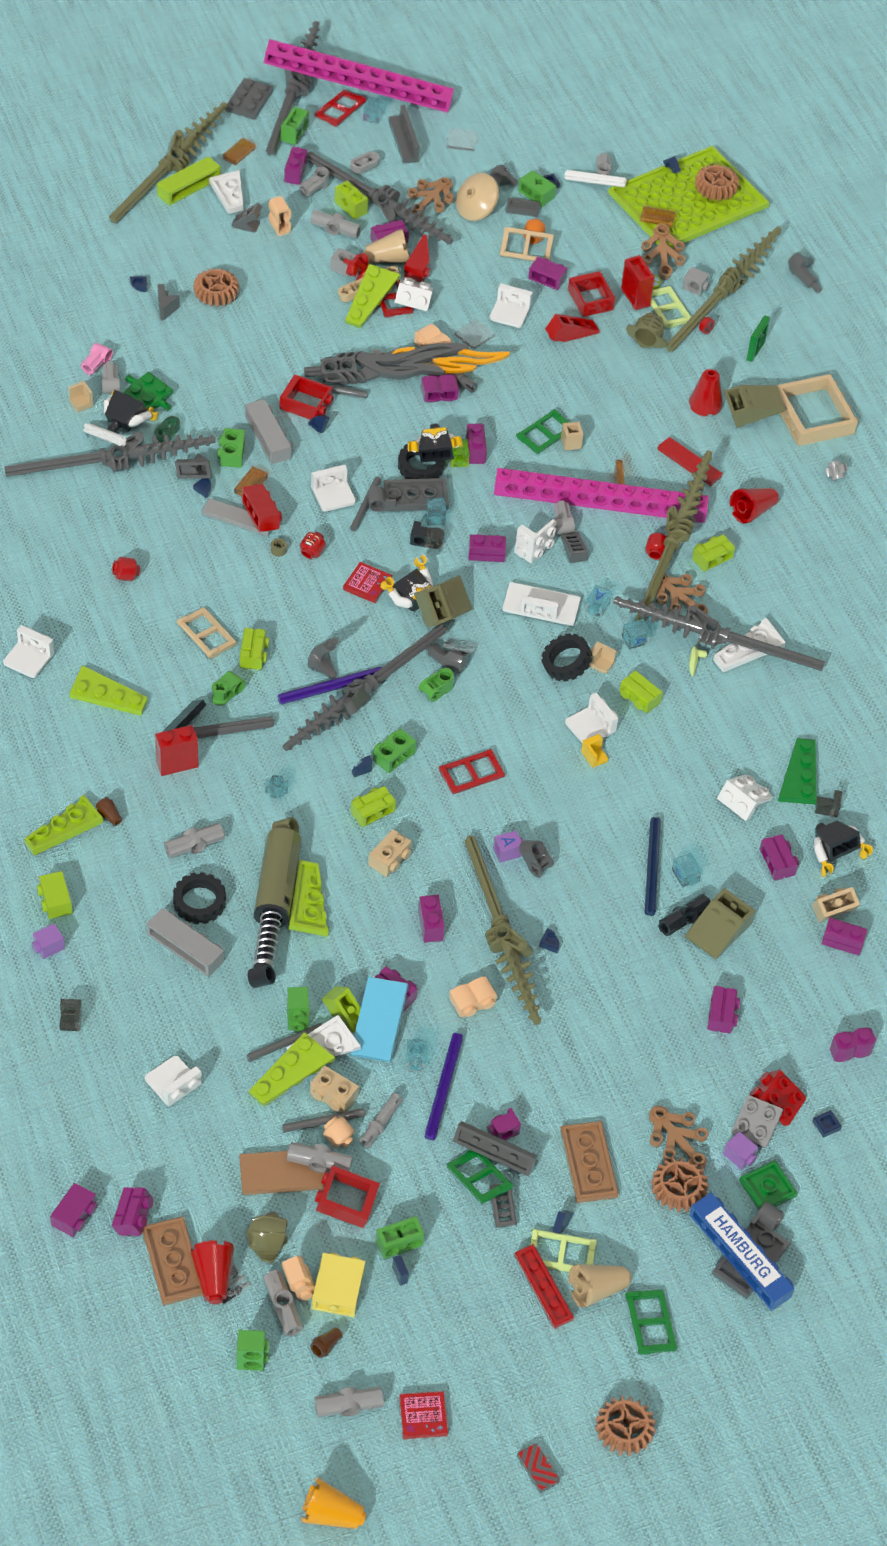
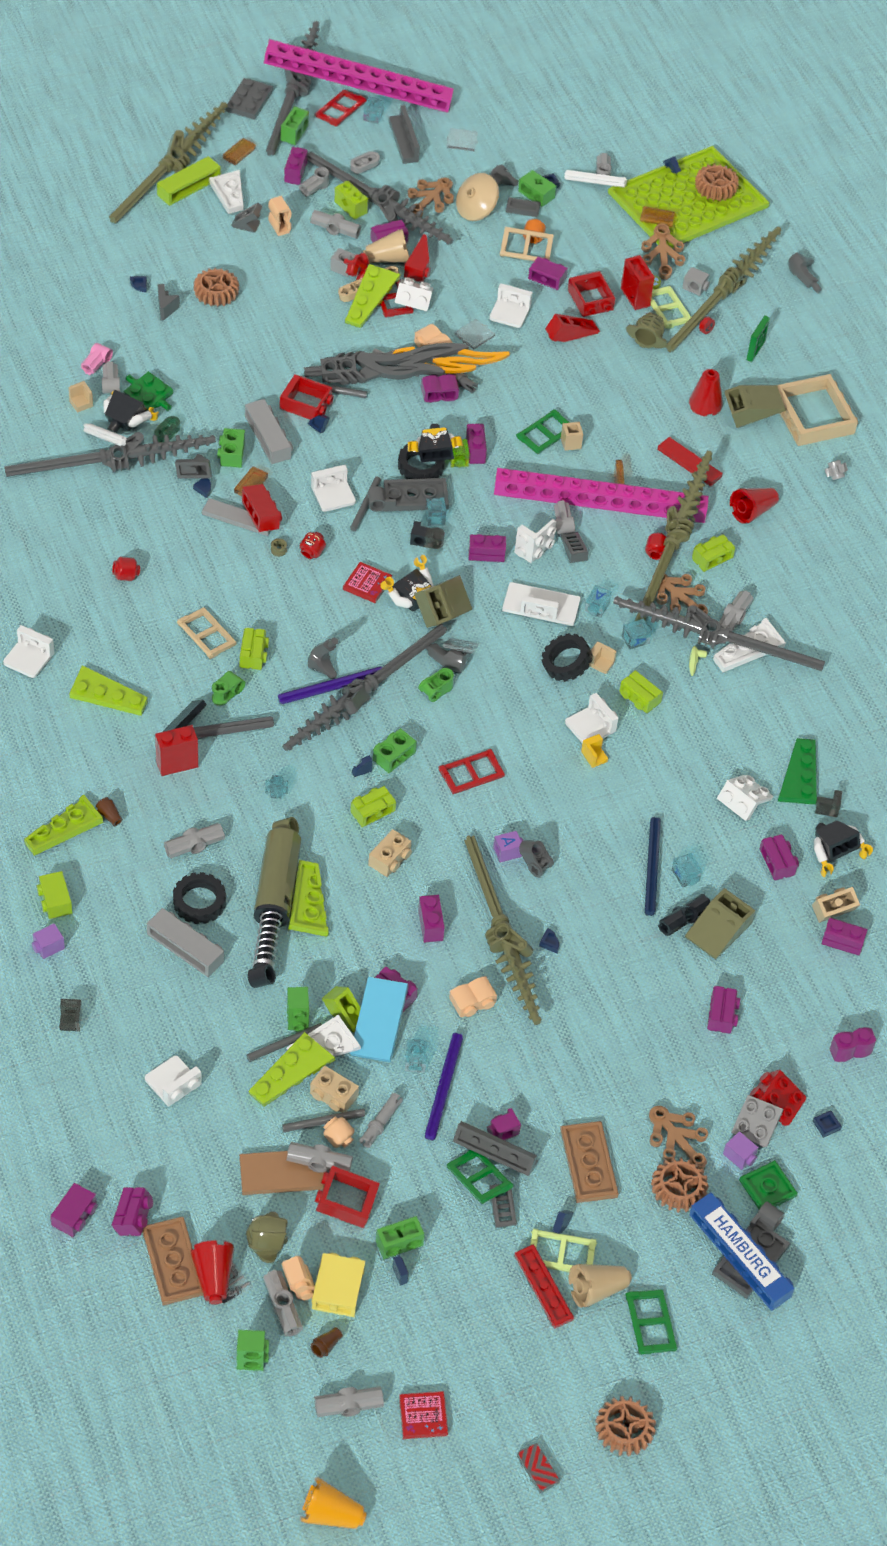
none -> light grey piece [719,590,754,632]

